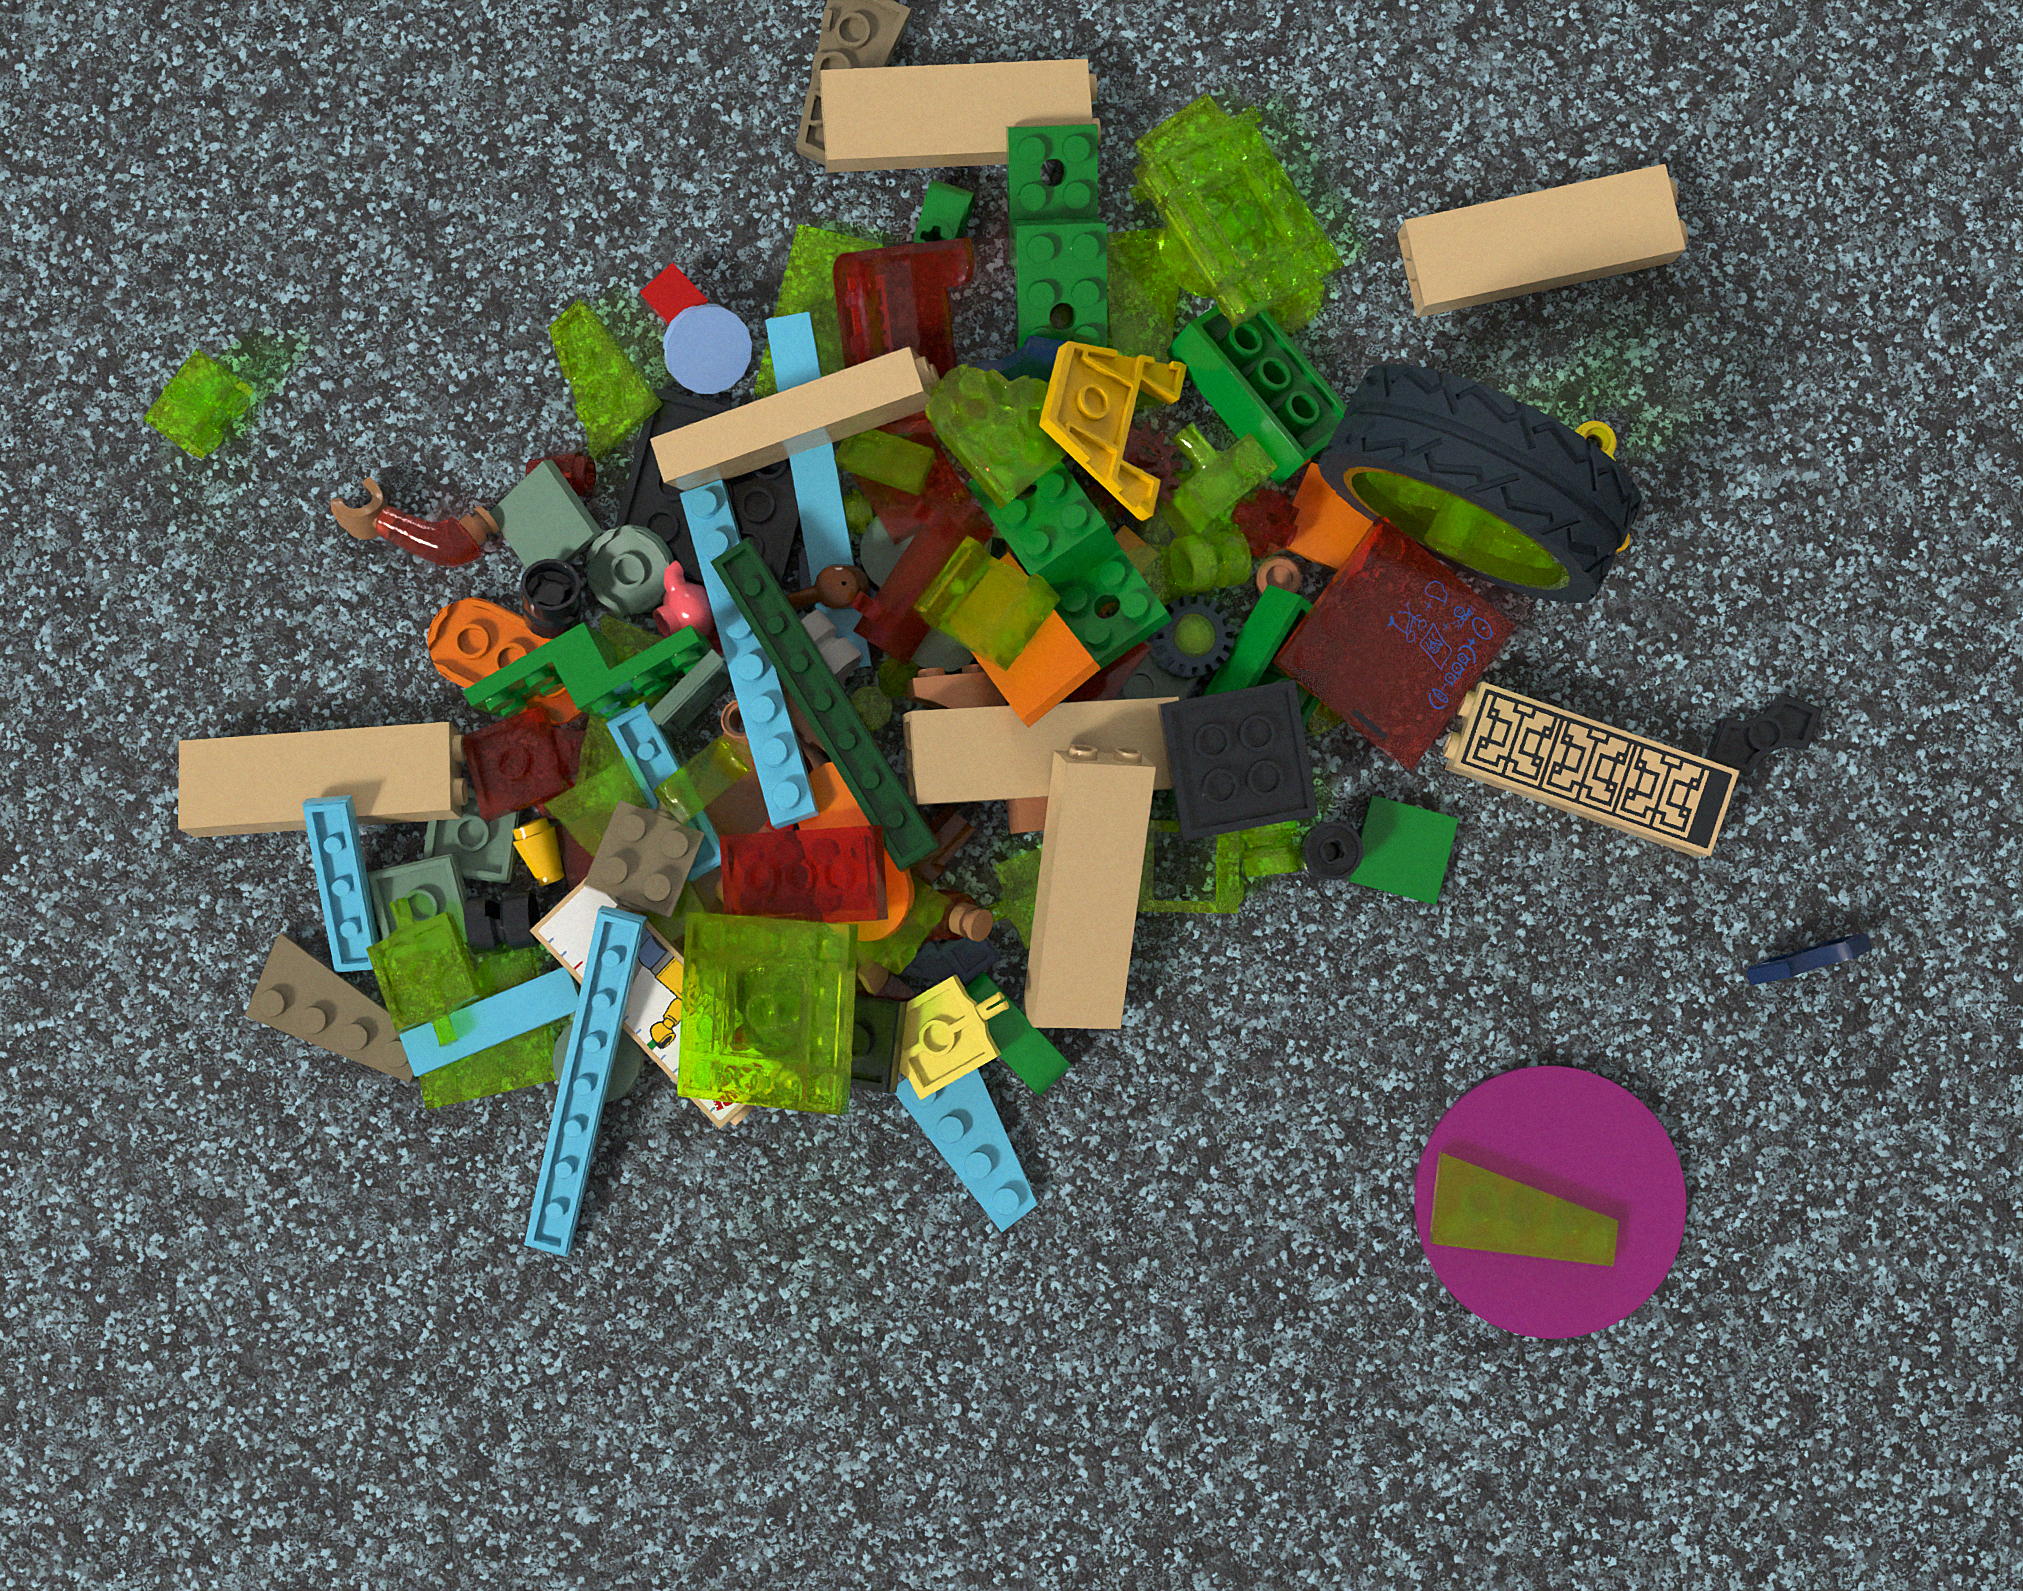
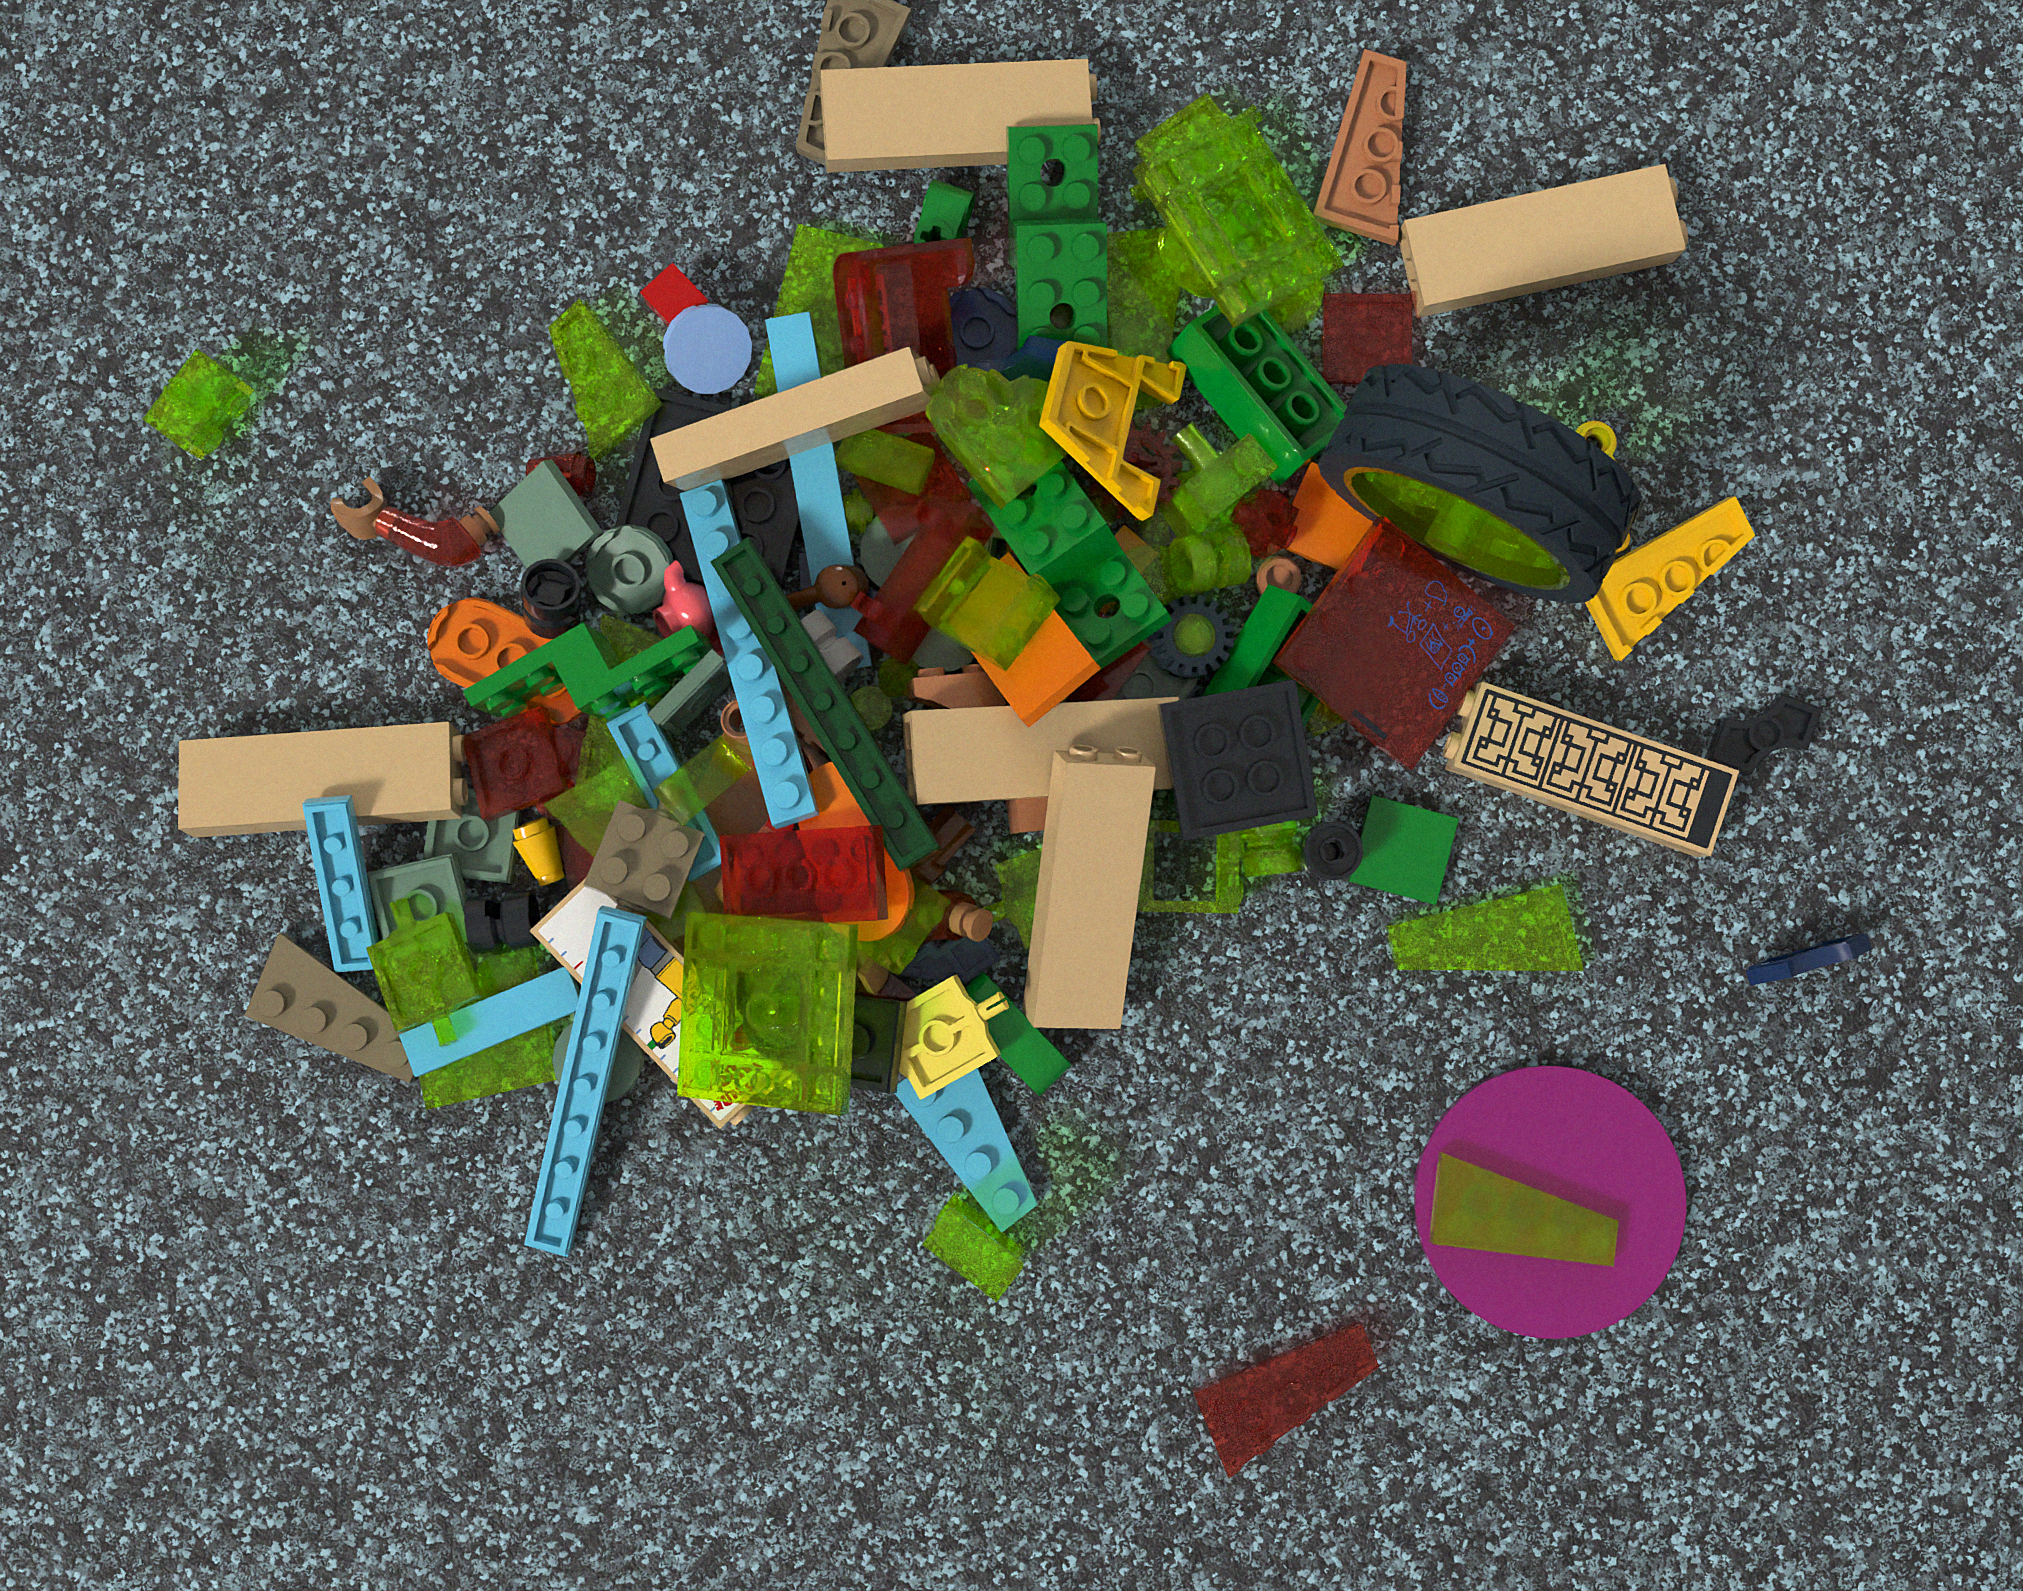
none -> clear neon green panel [922,1193,1025,1302]
none -> dark blue tile [933,288,1017,377]
none -> clear red wing [1193,1321,1379,1479]
none -> nougat wing [1311,49,1407,246]
none -> clear red tile [1321,293,1412,384]
none -> clear neon green wing [1385,884,1584,971]
none -> yellow wing [1585,496,1755,661]

